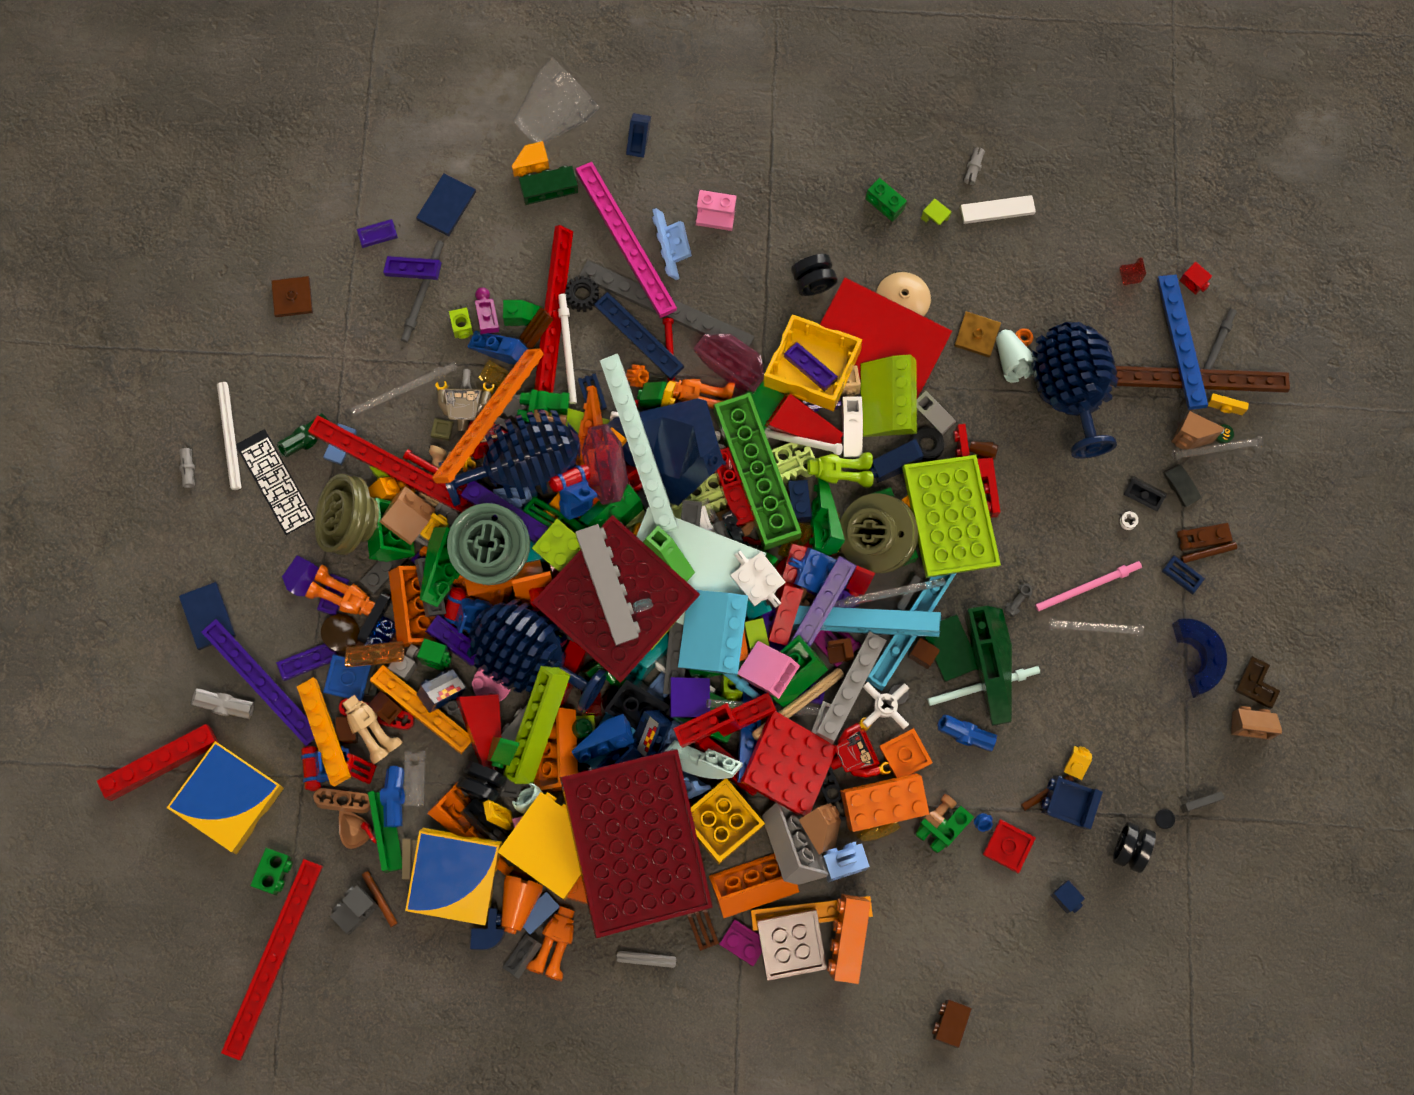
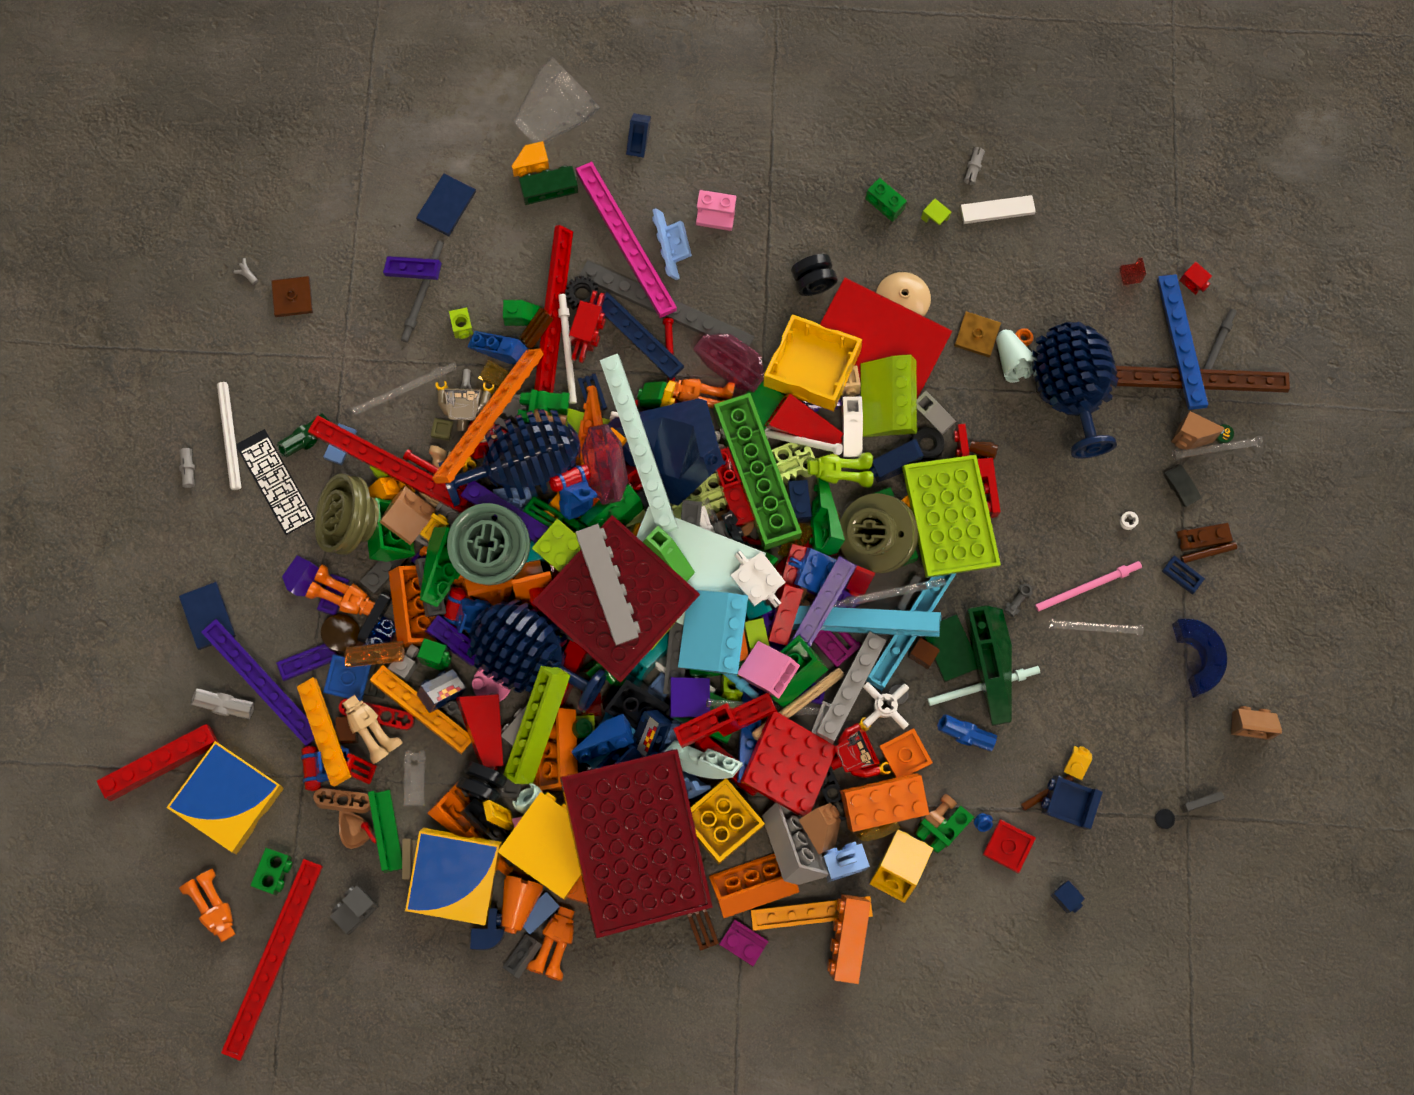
dark purple tile [357,219,398,248] -> none
dark orange bar [362,871,398,927] -> none
reddish brown panel [368,691,402,725] -> none
blue piece [380,766,405,827] -> none
magenta plate [475,287,499,334] -> none
green slope [487,737,519,768] -> none
light grey axle [616,951,676,968] -> none
orange gear [626,364,649,387] -> none
clear light blue tile [632,598,653,612] -> none
plate [756,908,827,981] -> none
dark purple tile [784,342,838,392] -> none
reddish brown panel [826,638,854,664] -> none
reddish brown brick [932,1000,972,1048] -> none
black wheel [1113,822,1156,873] -> none
black slope [1123,476,1167,512] -> none
yellow plate [1207,393,1249,415] -> none
dark brown plate [1235,656,1280,709] -> none
none -> orange piece [179,869,235,943]
none -> light grey bar [234,258,258,285]
none -> red brick [569,290,606,363]
none -> yellow slope [869,830,933,903]

